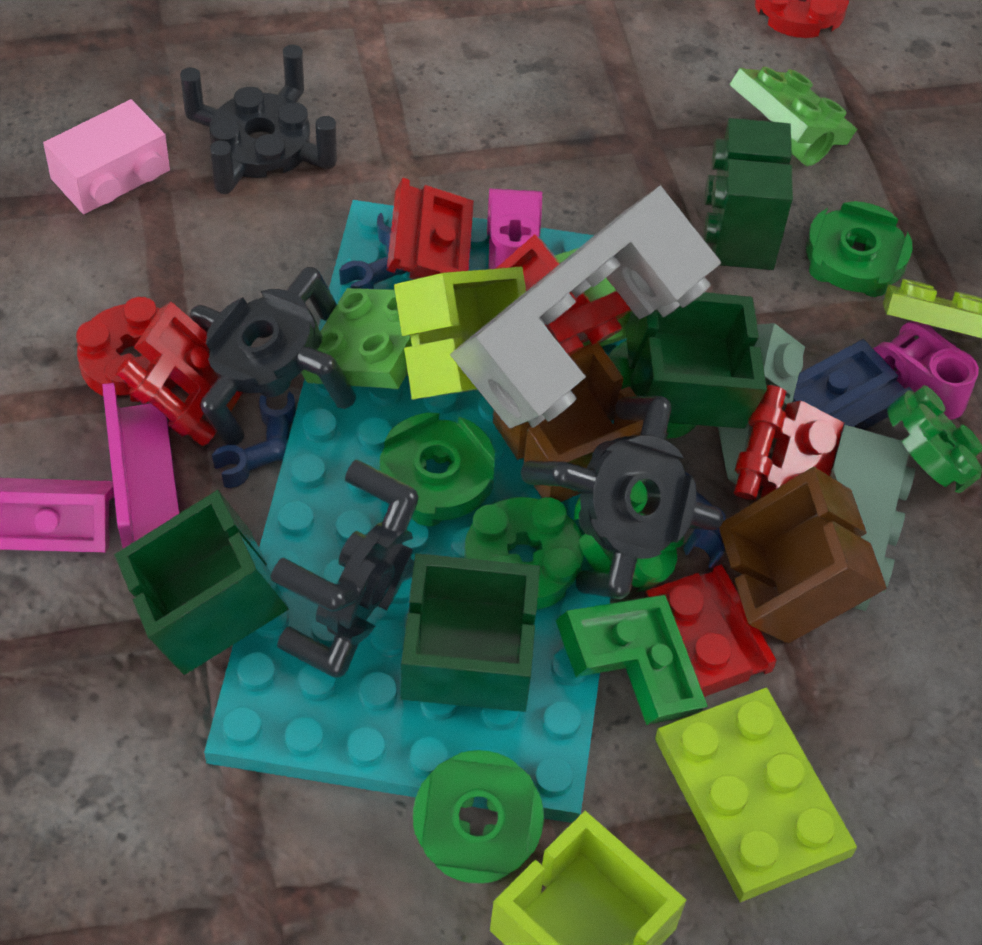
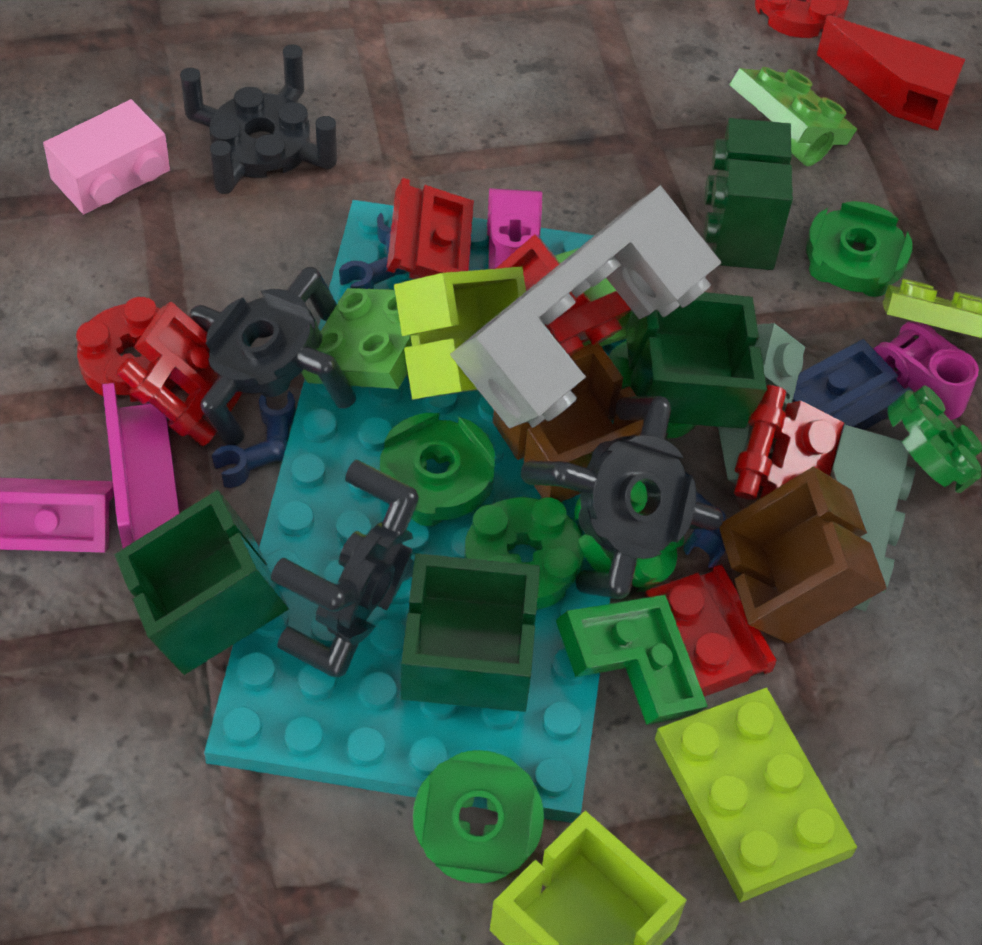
none -> red slope [817,15,965,131]

